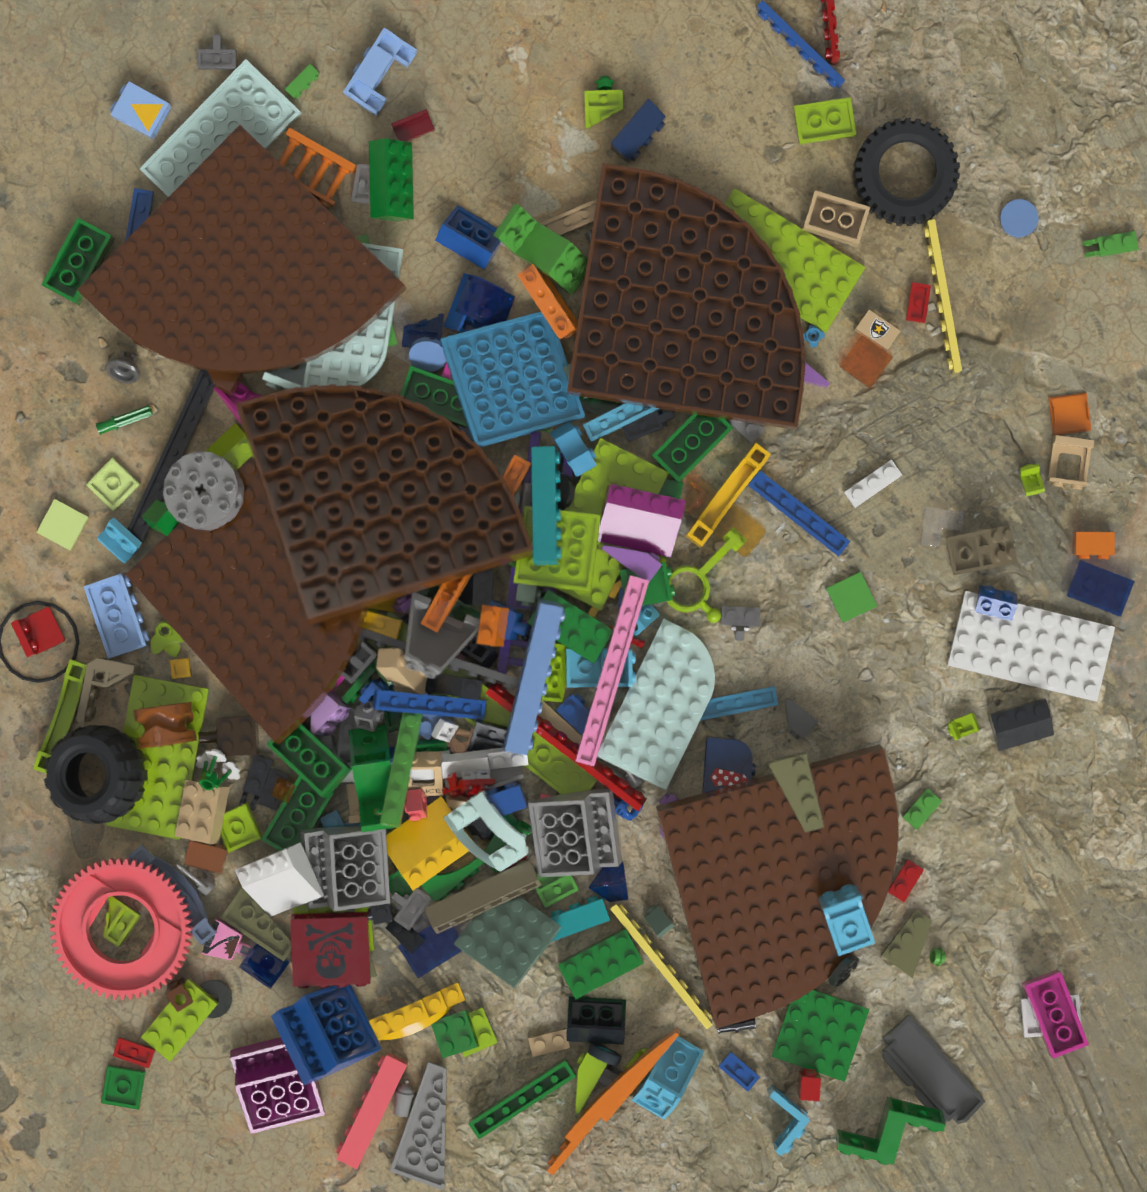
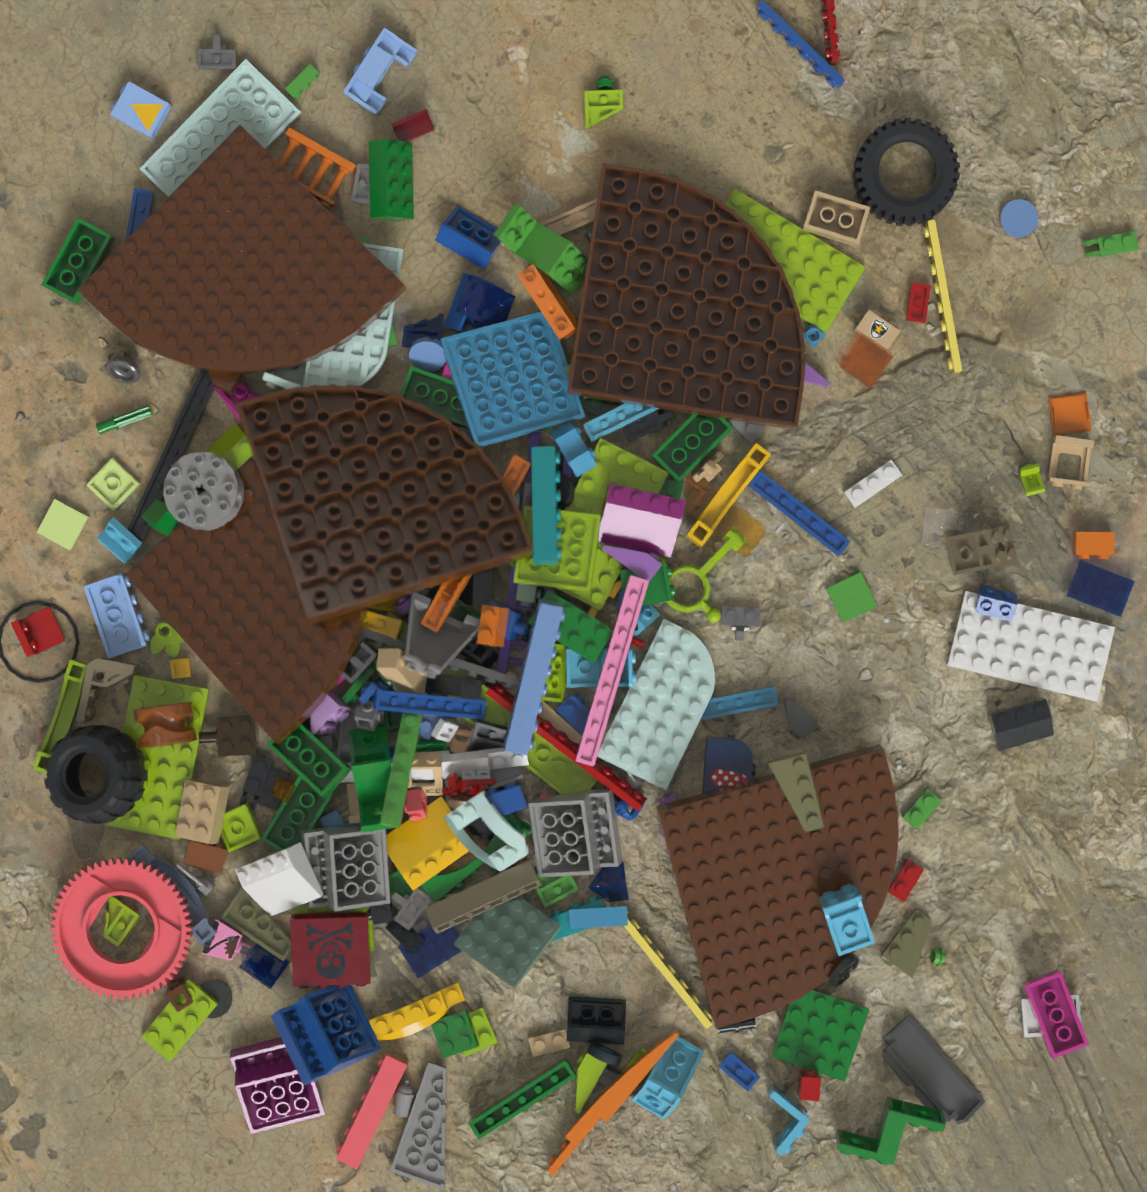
green tile [101,1064,146,1110] -> none
red plate [113,1037,156,1068] -> none
plant [196,749,240,790] -> none
green brick [558,927,644,999] -> none
dark blue slope [611,98,666,163] -> none
sand green slope [644,904,674,938] -> none
lime plate [793,97,857,145] -> none
lime bracket [948,712,981,741] -> none
none -> dark azure tile [569,905,628,929]
none -> tan plate [692,451,724,484]

